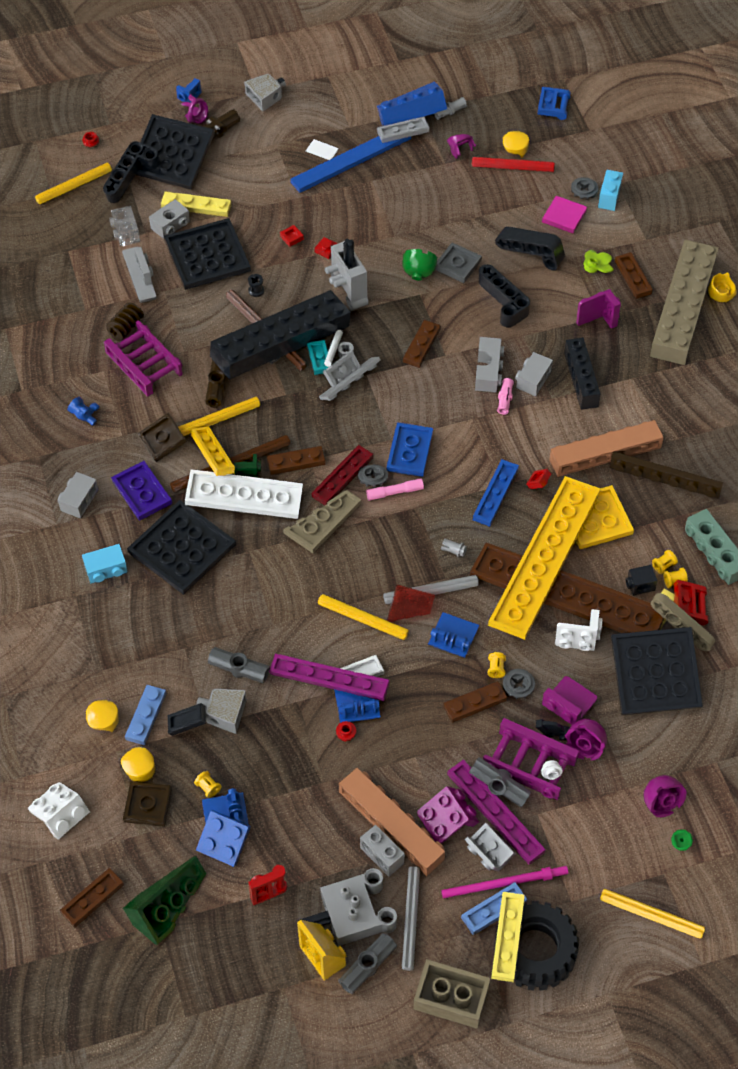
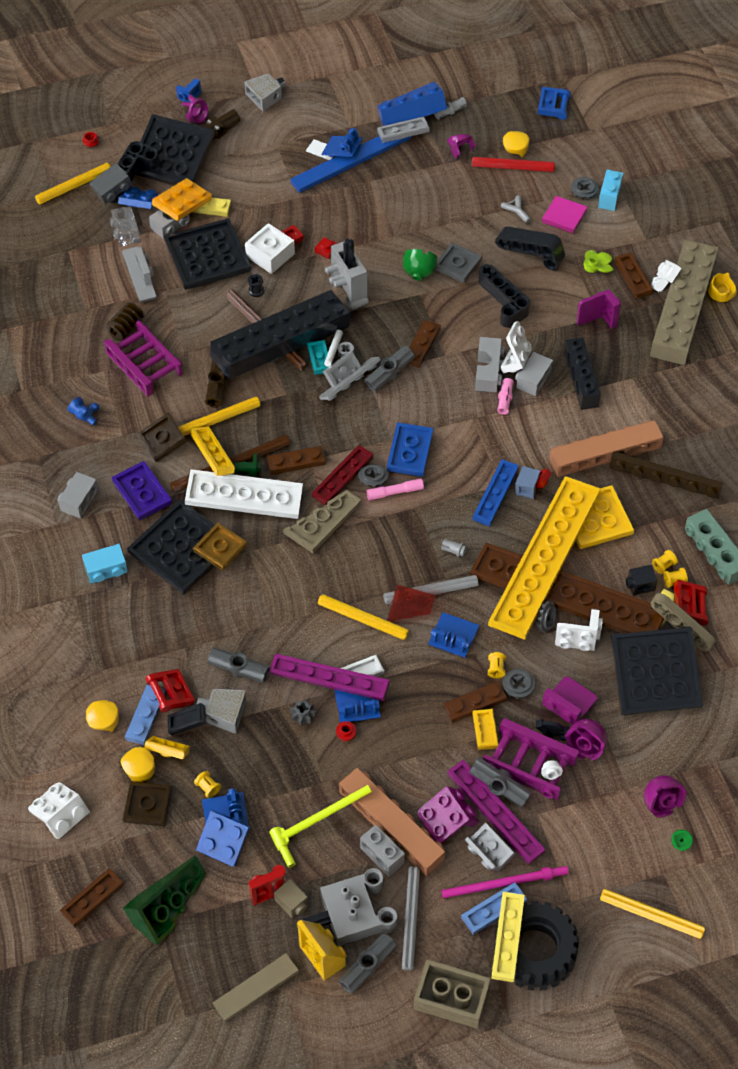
none -> dark grey brick [90,163,132,205]
none -> blue plate [118,187,160,209]
none -> yellow plate [144,736,190,759]
none -> red plate [145,669,195,713]
none -> light orange plate [152,178,212,221]
none -> pearl gold tile [193,523,248,571]
none -> dark tan tile [213,953,299,1023]
none -> white container [245,223,295,274]
none -> neon yellow bar [269,785,372,868]
none -> dark tan brick [274,879,308,918]
none -> dark grey gear [290,699,316,726]
none -> blue hinge [321,128,363,157]
none -> dark grey piece [365,346,415,392]
none -> yellow plate [472,709,499,750]
none -> light grey piece [501,195,531,224]
none -> white bracket [501,321,532,373]
none -> sand blue panel [515,466,540,499]
none -> dark grey gear [537,601,557,633]
none -> white hinge [651,260,681,292]

